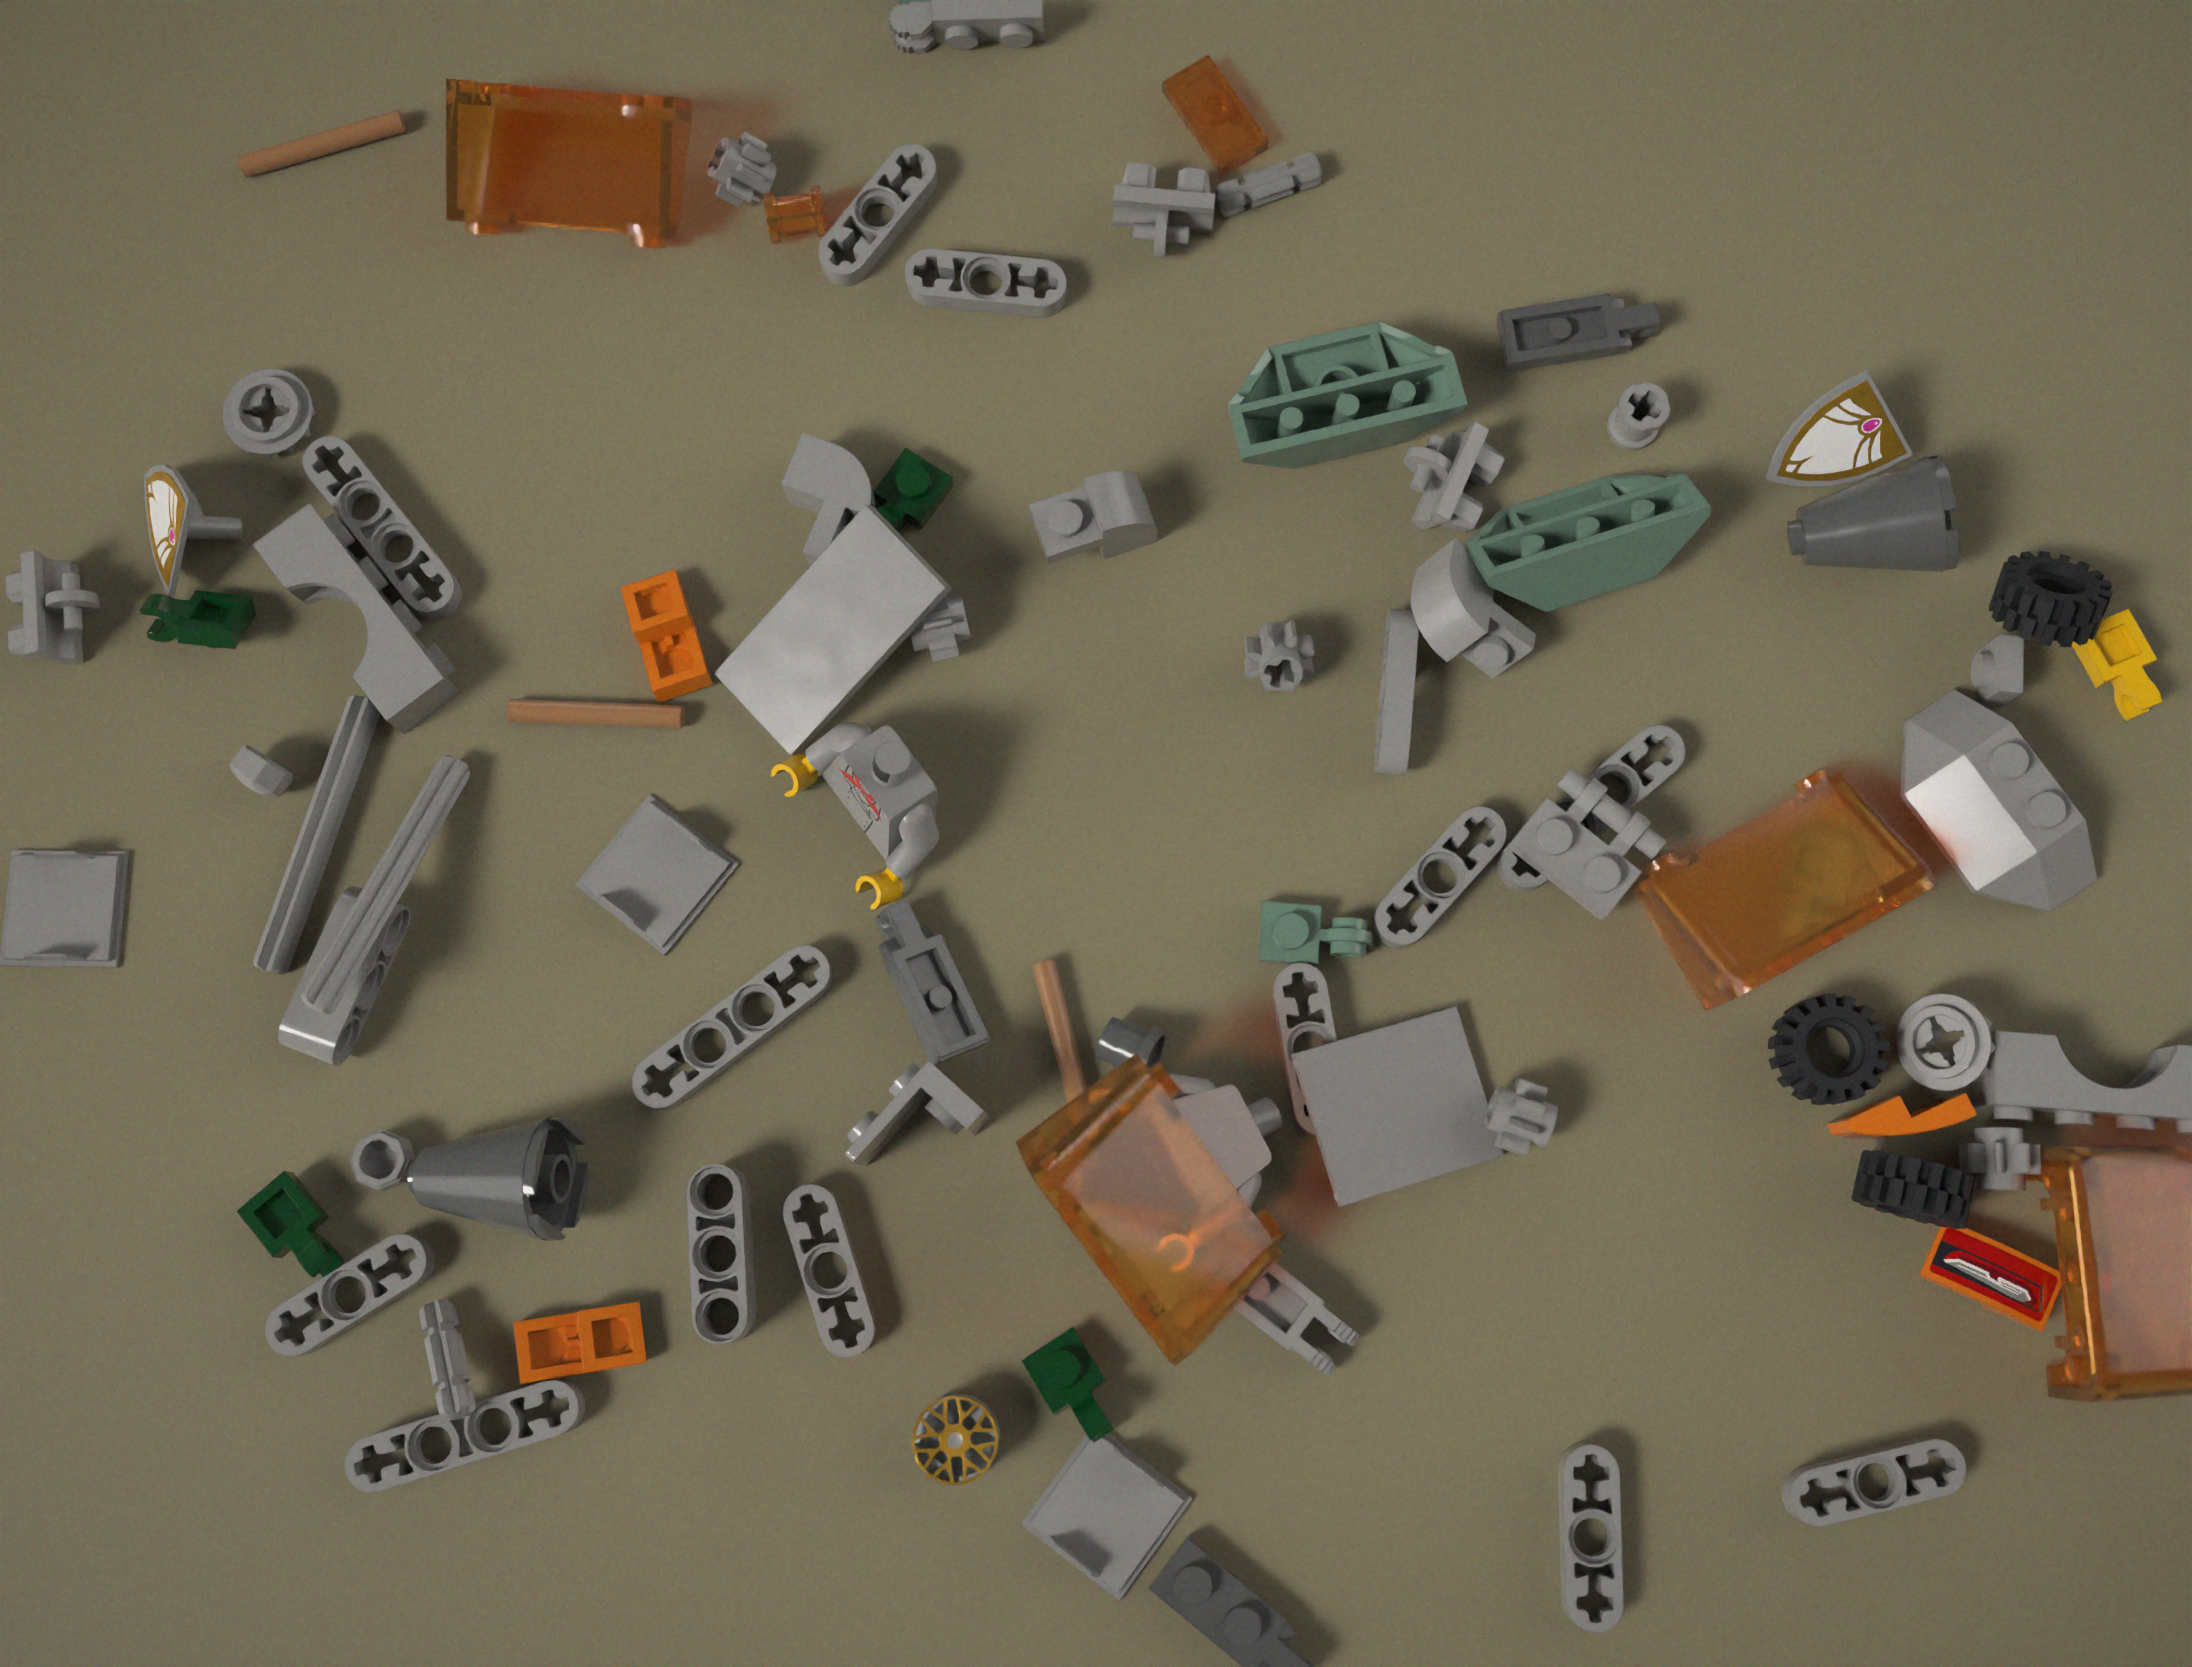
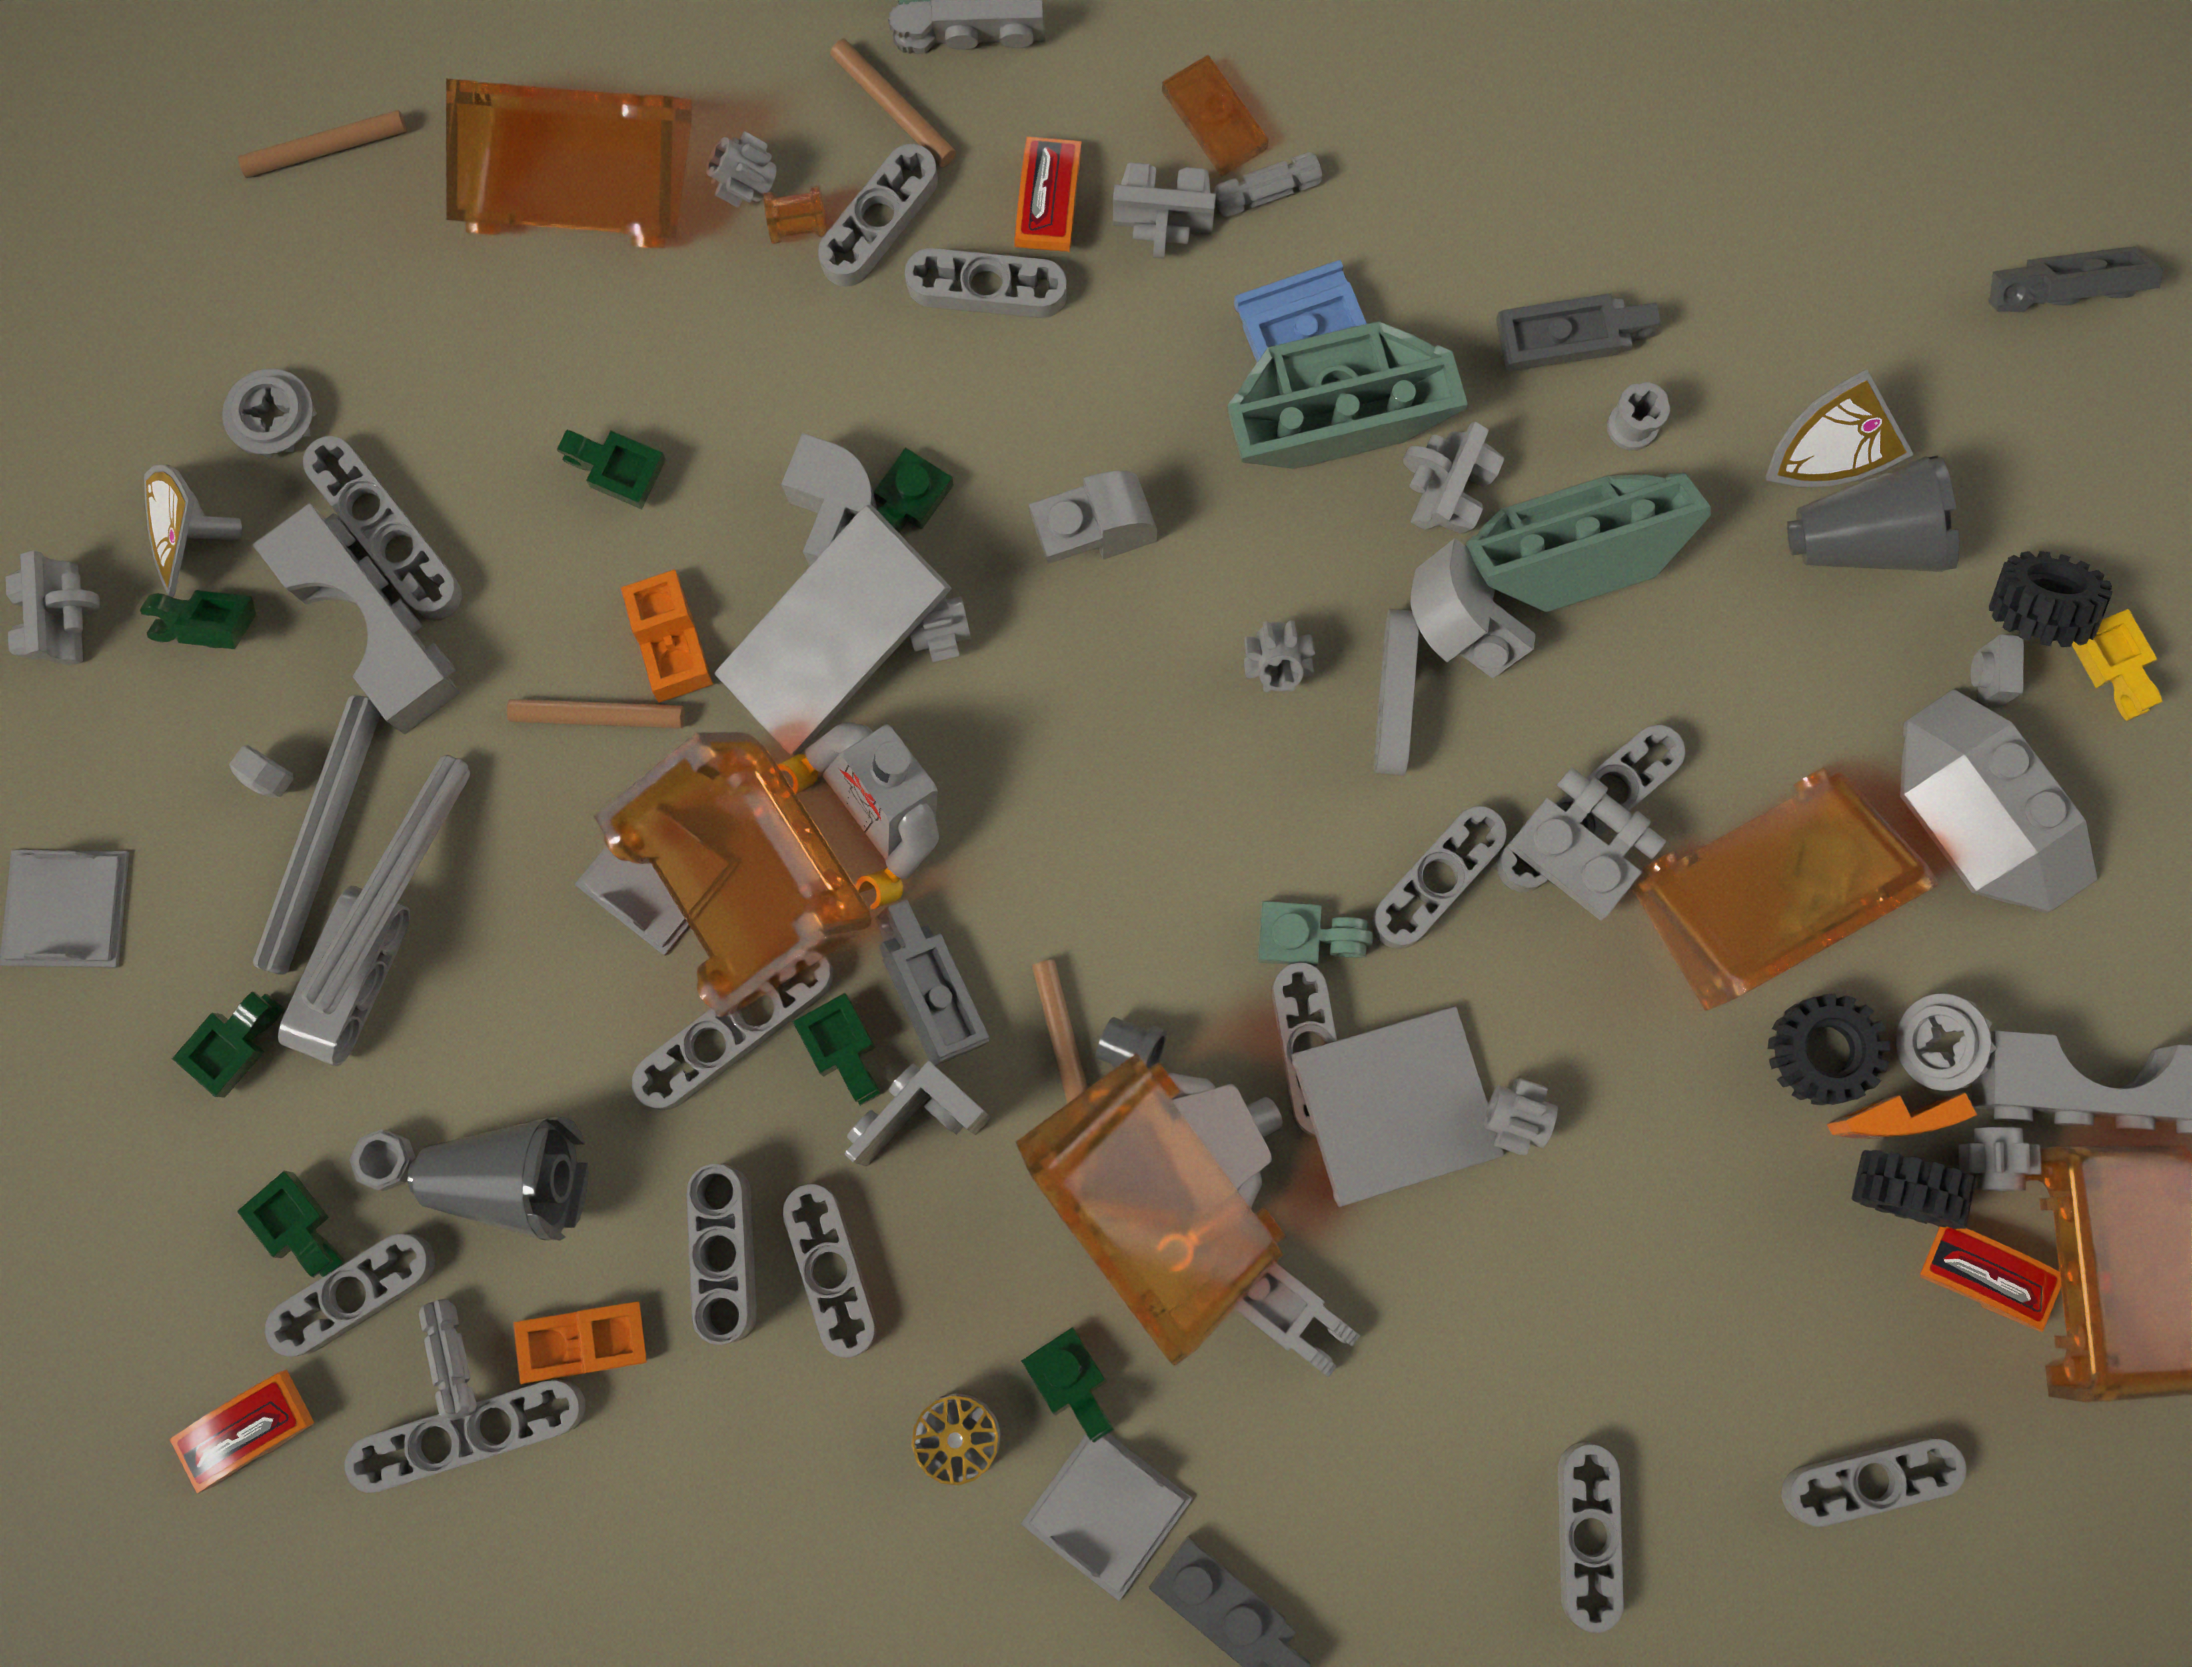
none -> slope [169,1369,314,1493]
none -> dark green plate [172,991,284,1098]
none -> dark green plate [557,429,666,509]
none -> clear orange windscreen [594,732,872,1017]
none -> dark green plate [792,993,881,1106]
none -> medium nougat bar [830,39,956,167]
none -> slope [1014,137,1082,252]
none -> medium blue plate [1234,260,1367,362]
none -> dark grey hinge [1989,246,2163,312]

